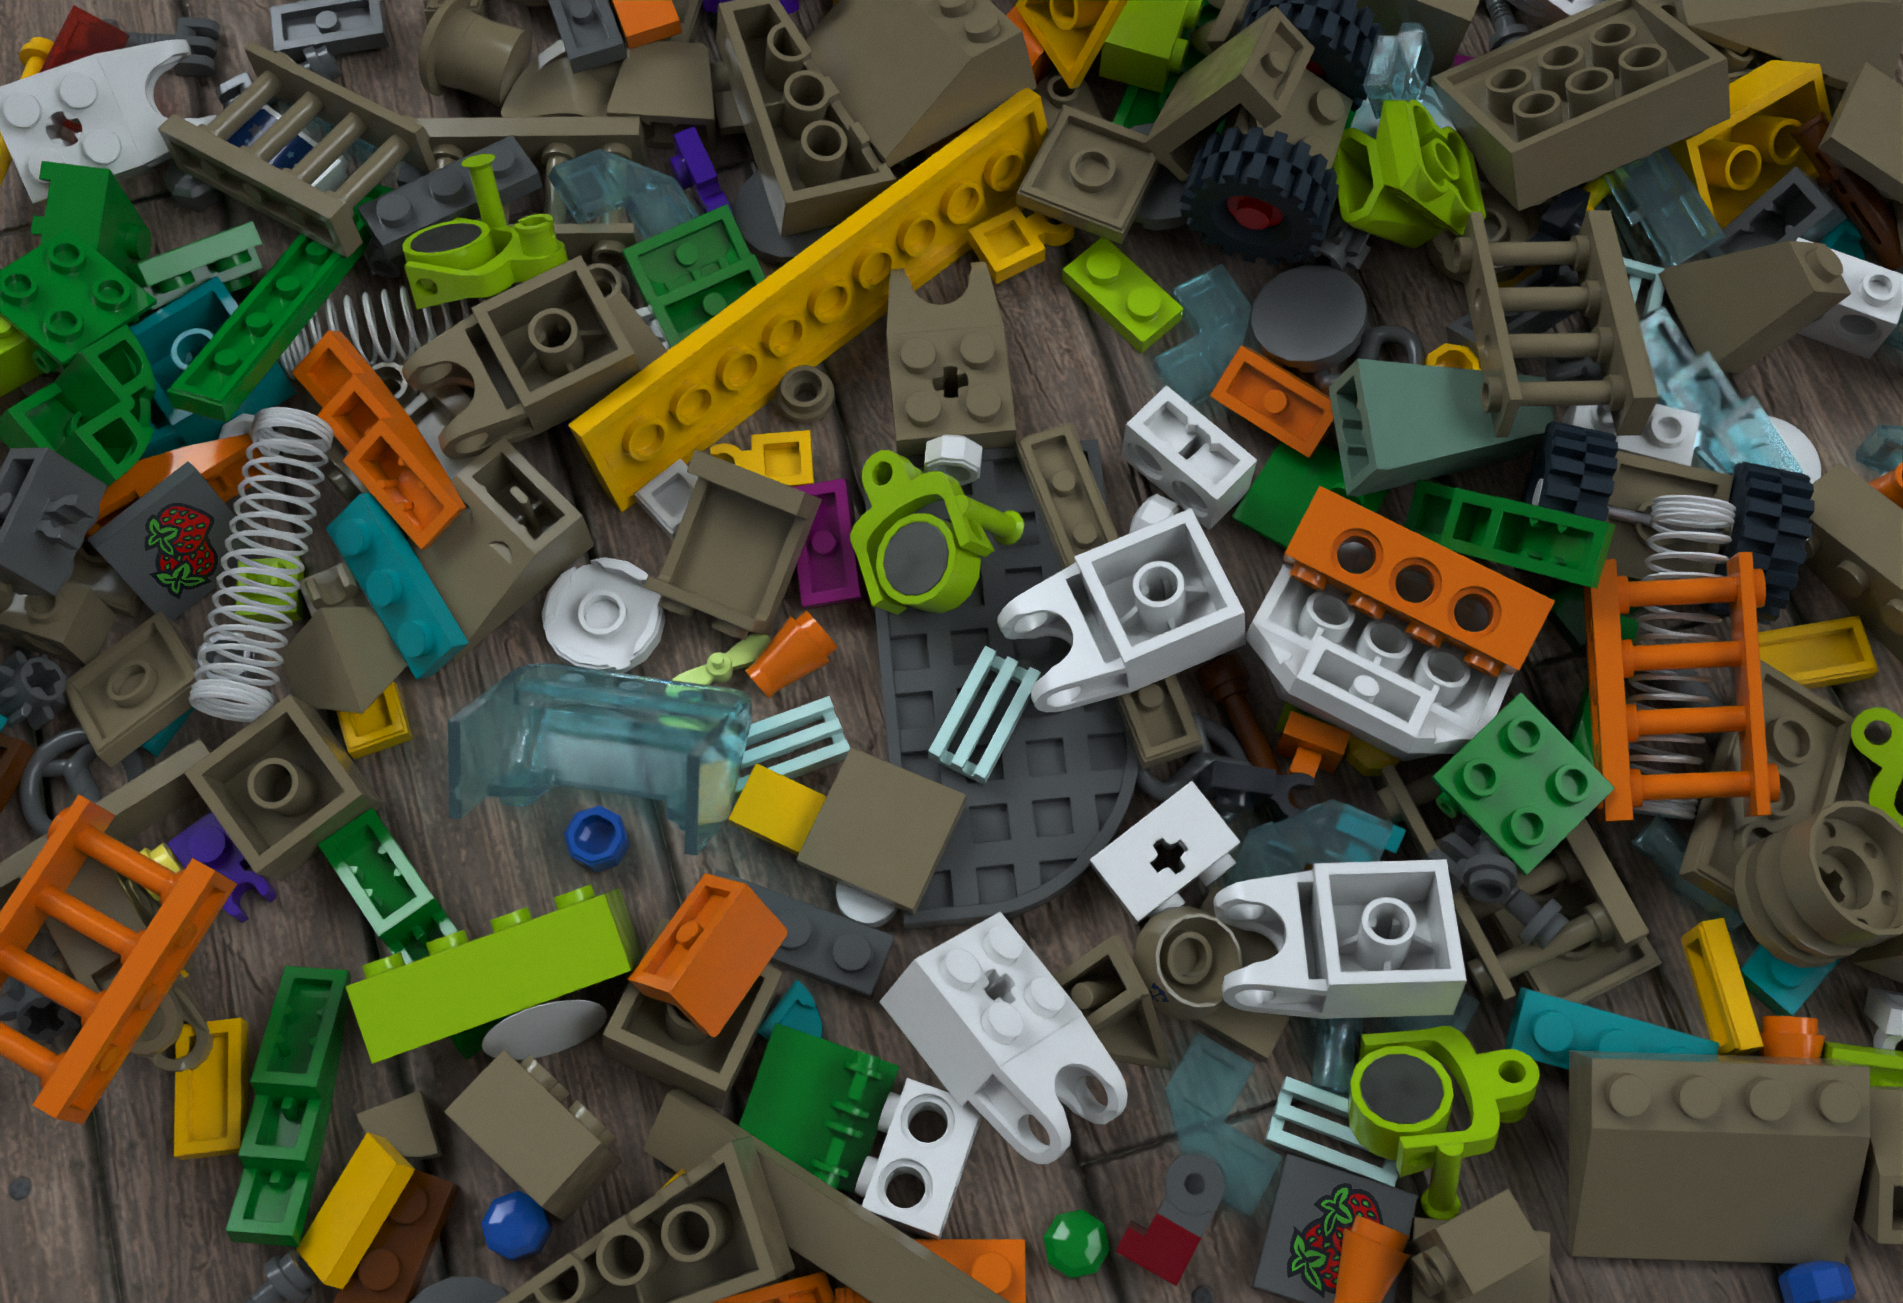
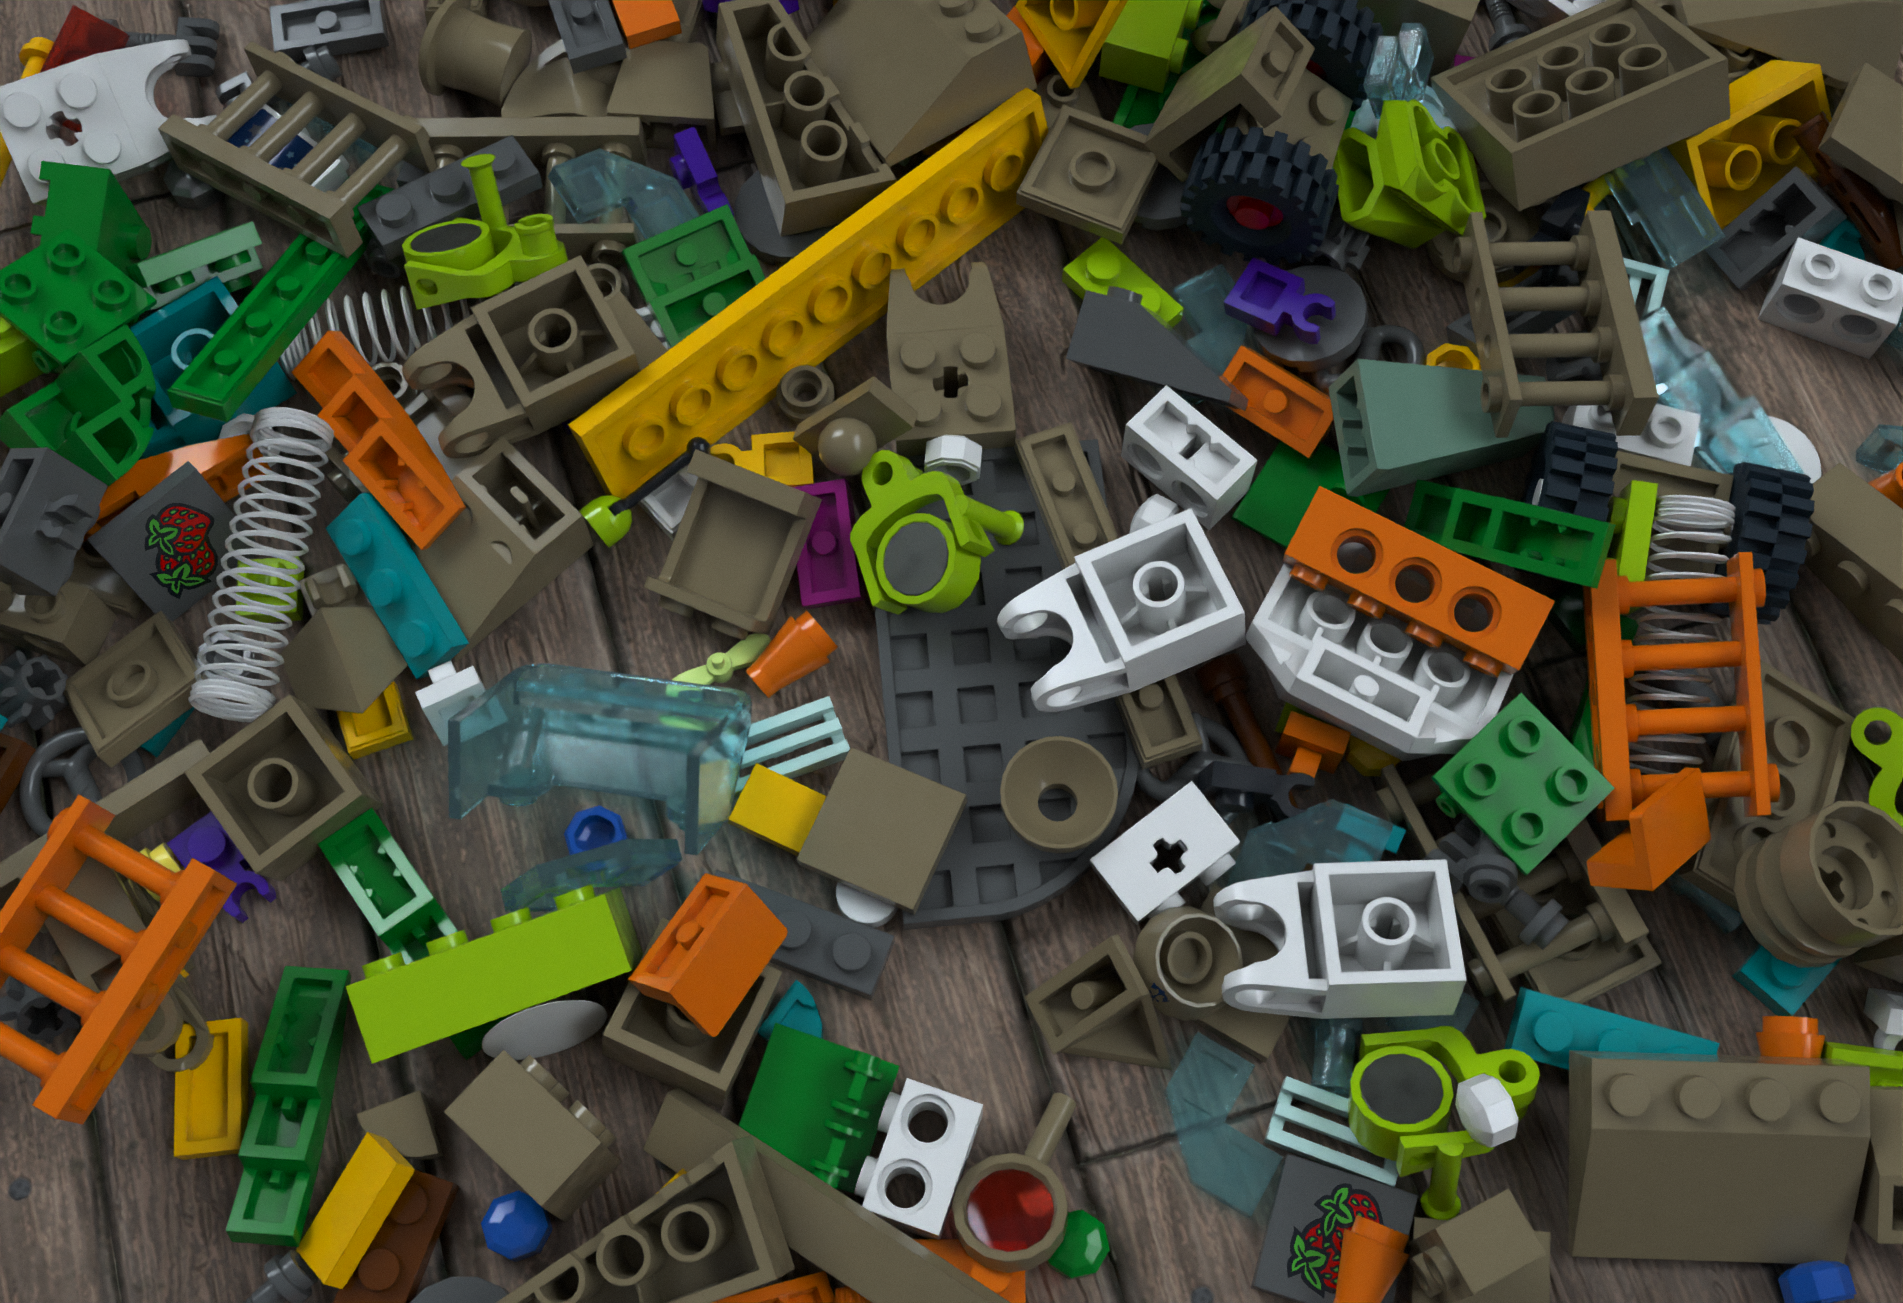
white tile [541,557,665,677] -> none
white brick [880,911,1128,1164] -> none
light aqua tile [928,646,1041,785] -> none
yellow plate [968,206,1075,284] -> none
leg [1115,1149,1225,1286] -> none
dark tan slope [1658,241,1851,373] -> none
yellow tile [1681,918,1764,1056] -> none
yellow tile [1758,615,1879,689] -> none
none -> white tile [415,660,500,746]
none -> clear light blue tile [500,839,682,913]
none -> hinge [579,437,710,548]
none -> dark tan tile [793,376,918,477]
none -> piece [952,1093,1077,1273]
none -> dark tan piece [1000,736,1118,853]
none -> dark grey slope [1066,286,1249,411]
none -> dark purple plate [1223,257,1336,344]
none -> white tile [1455,1073,1519,1148]
none -> orange panel [1586,767,1711,891]
none -> lime plate [1606,480,1658,616]

